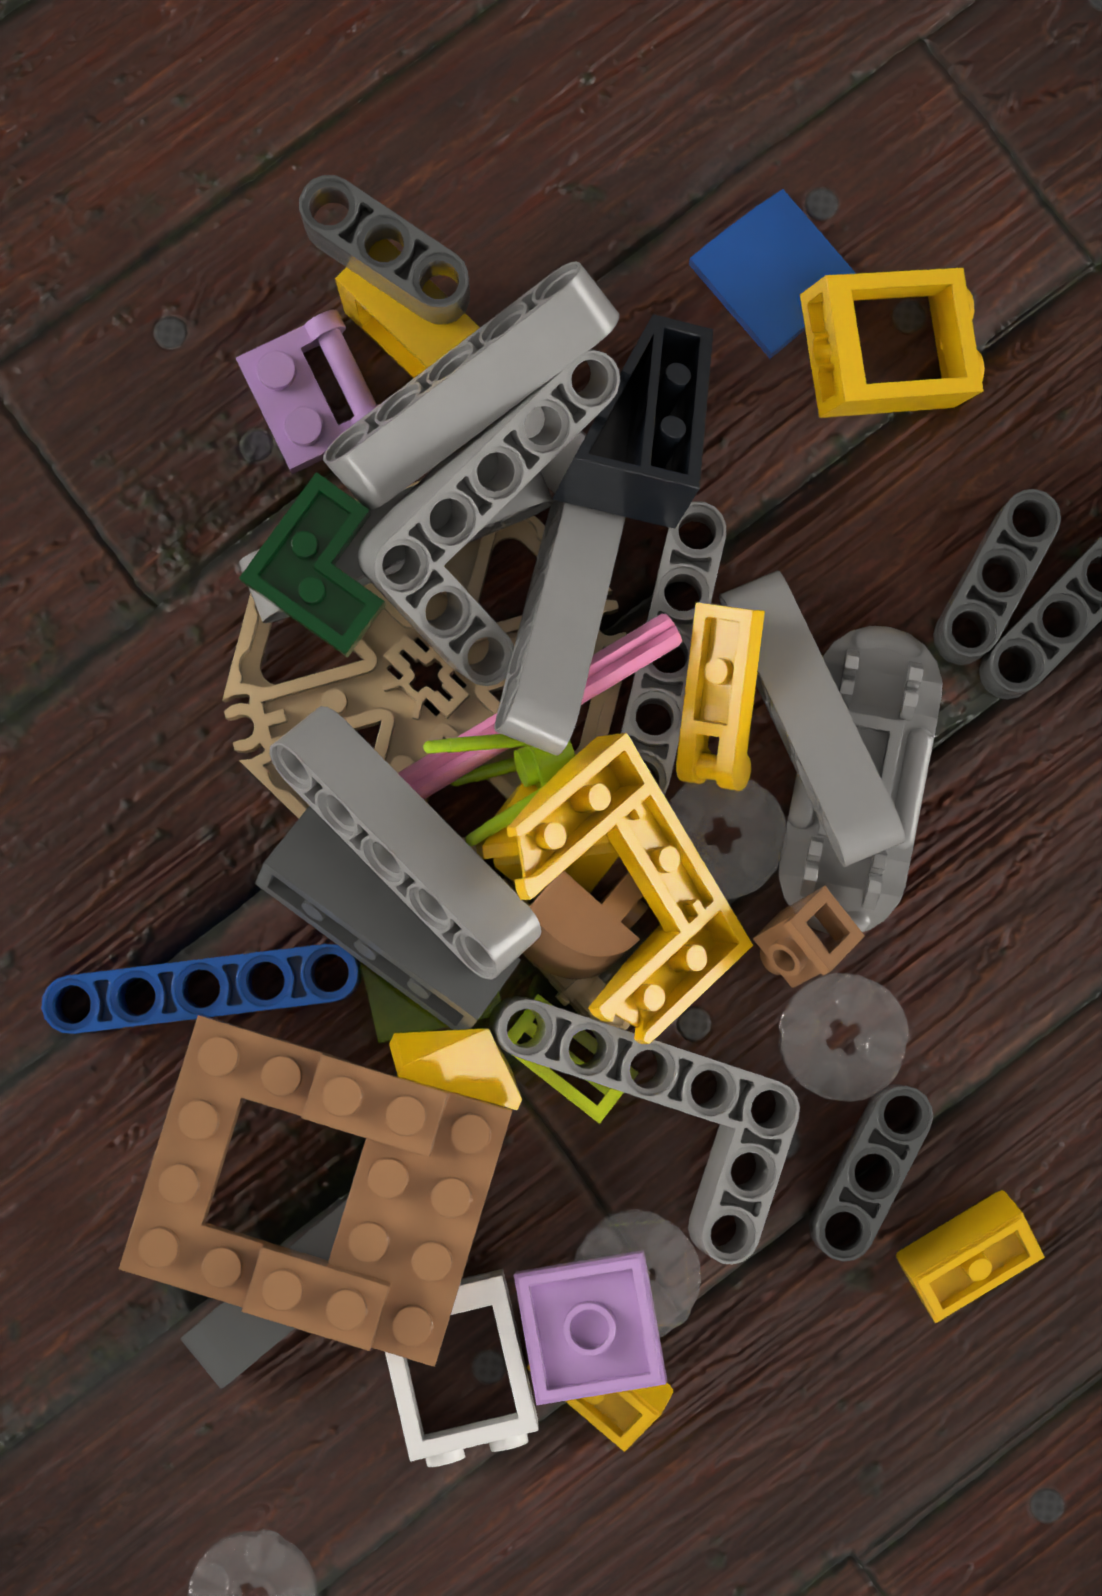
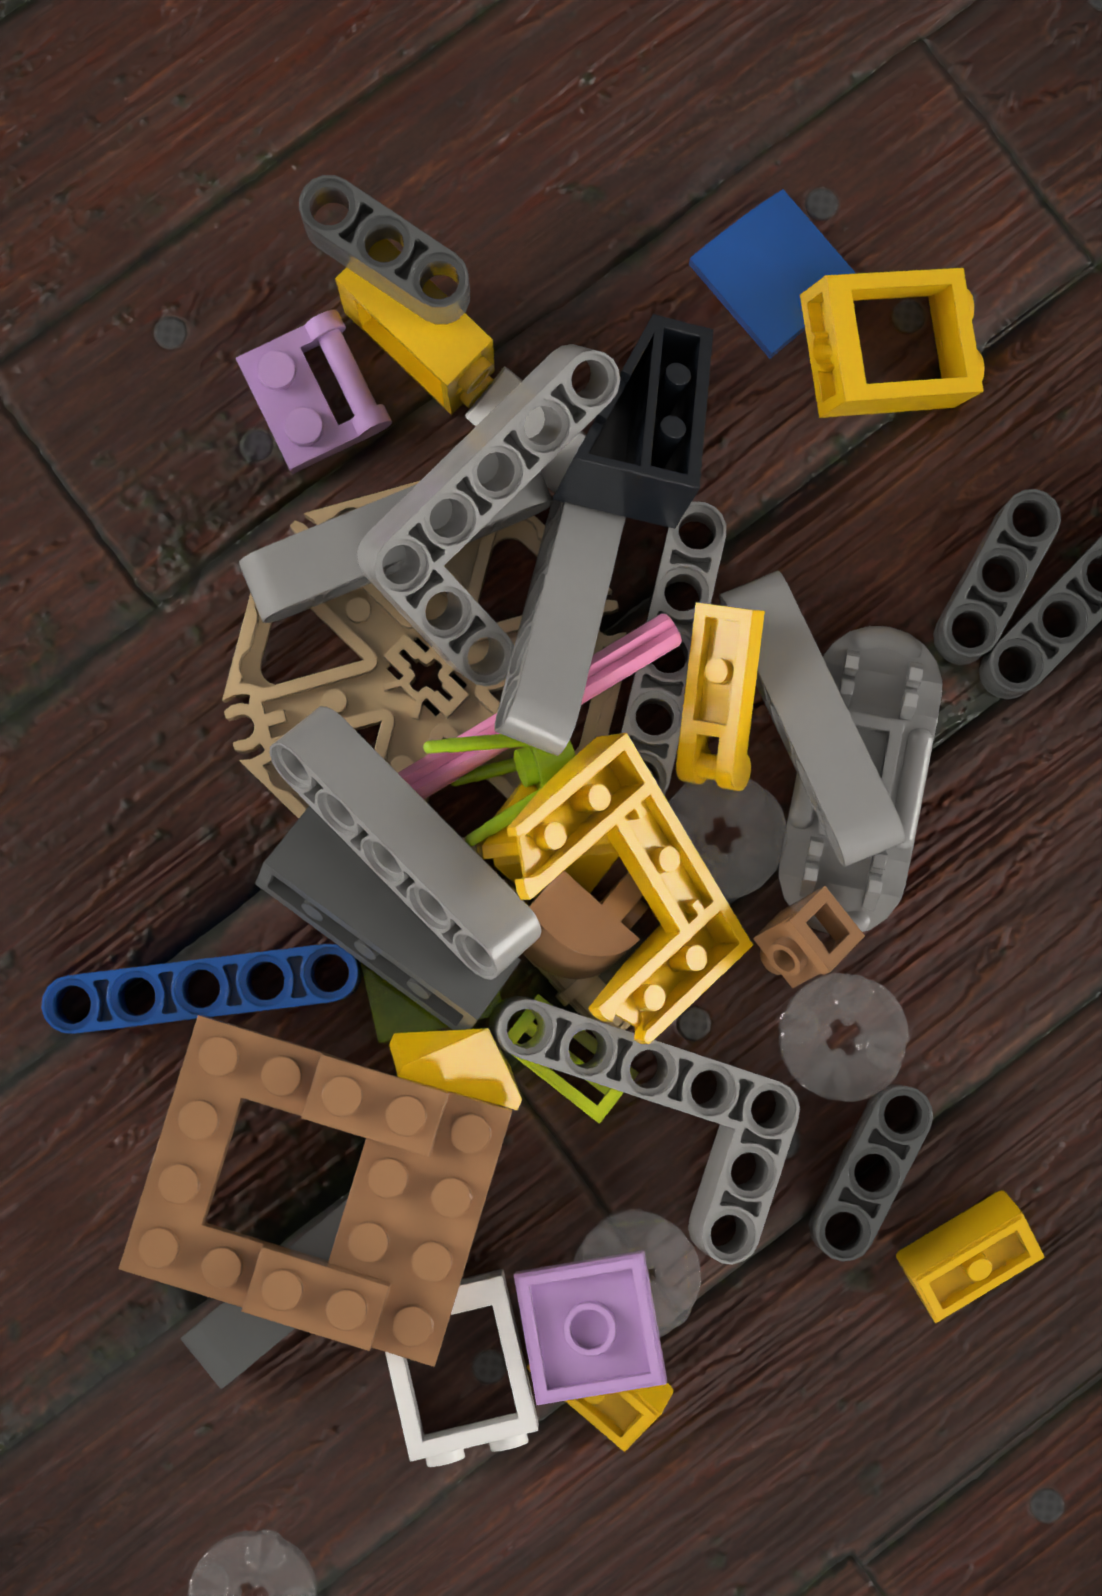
dark green plate [239,472,386,658] -> none
light grey beam [323,261,619,510] -> none

